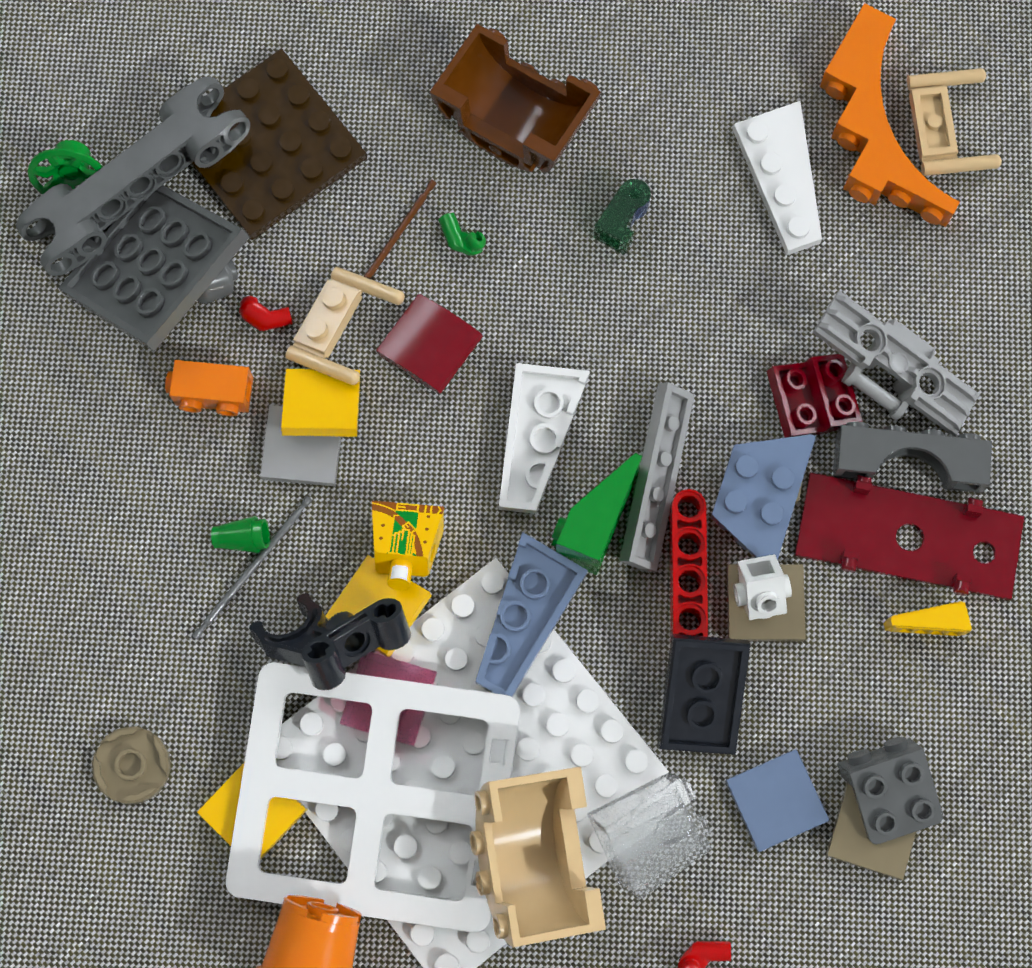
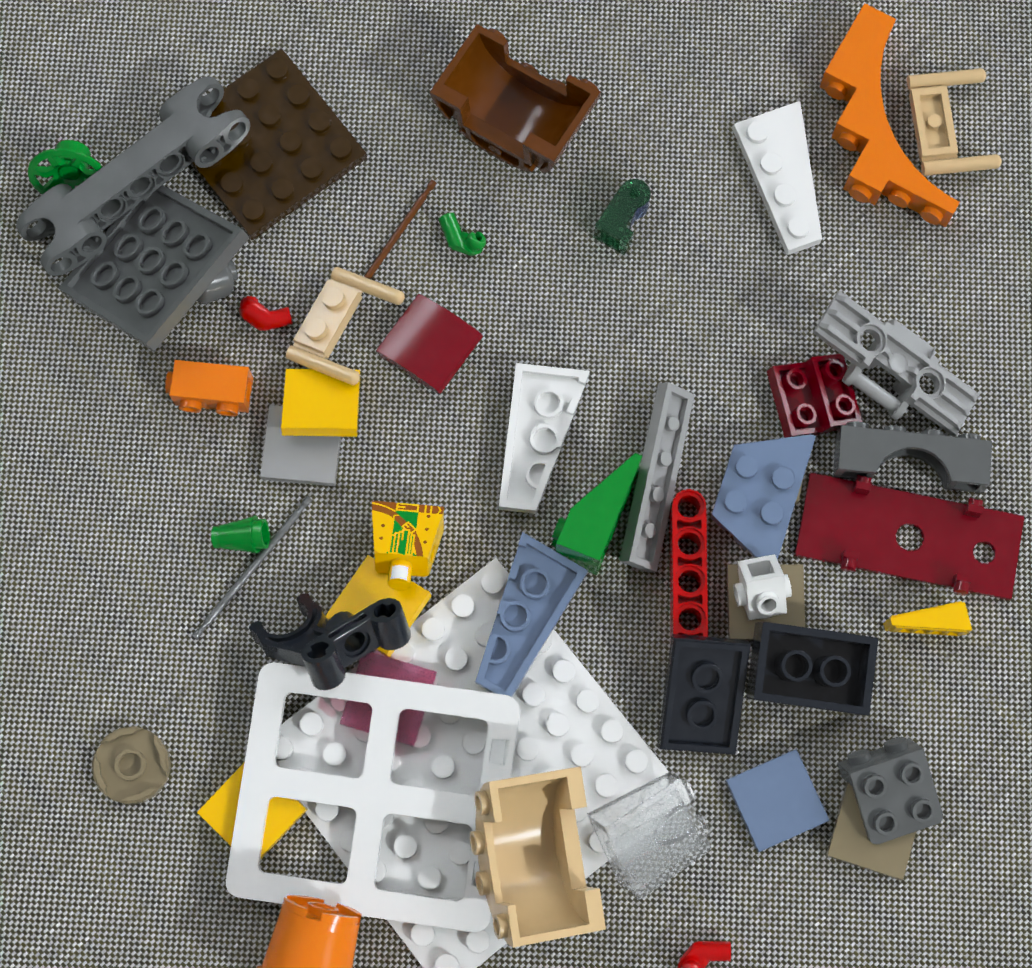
none -> black brick [746,622,879,716]

